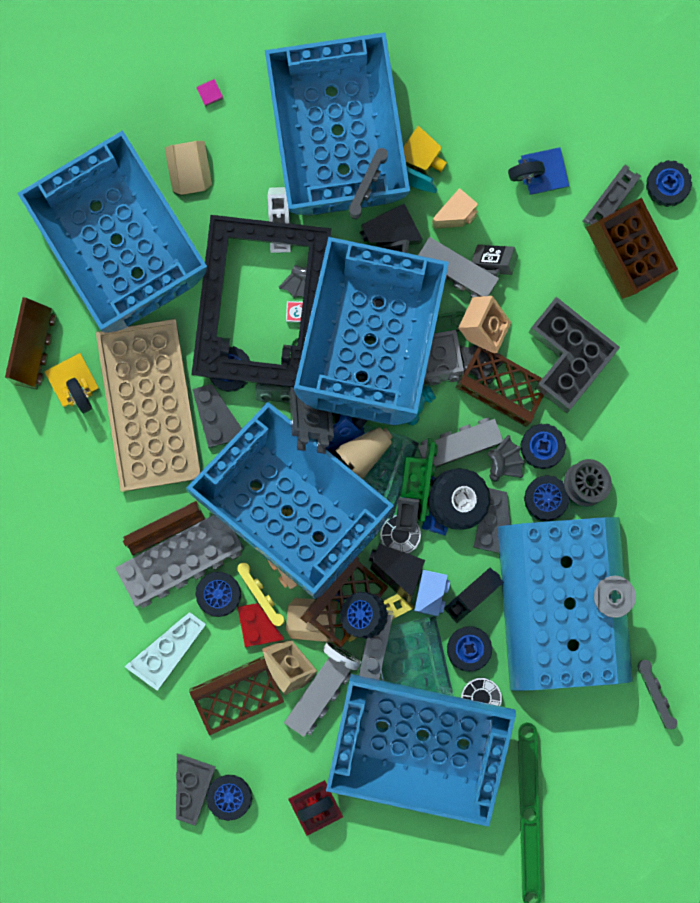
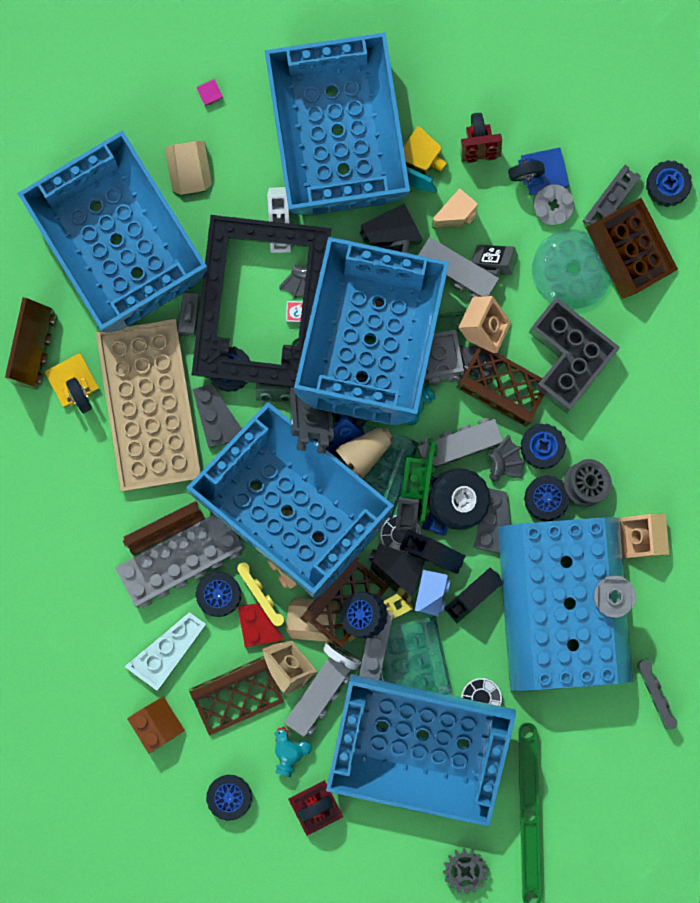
dark grey wing [176,753,216,826] -> none
dark grey plate [349,148,388,219] -> none
black wheel [447,626,492,672] -> none
none -> dark orange slope [127,696,185,753]
none -> dark grey piece [178,292,199,337]
none -> teal animal [274,727,312,777]
none -> black slope [399,530,466,574]
none -> dark grey gear [443,848,488,894]
none -> dark red plate [460,113,502,163]
none -> clear light blue brick [532,229,611,310]
none -> light grey plate [533,184,574,225]
none -> light nougat slope [620,514,669,559]

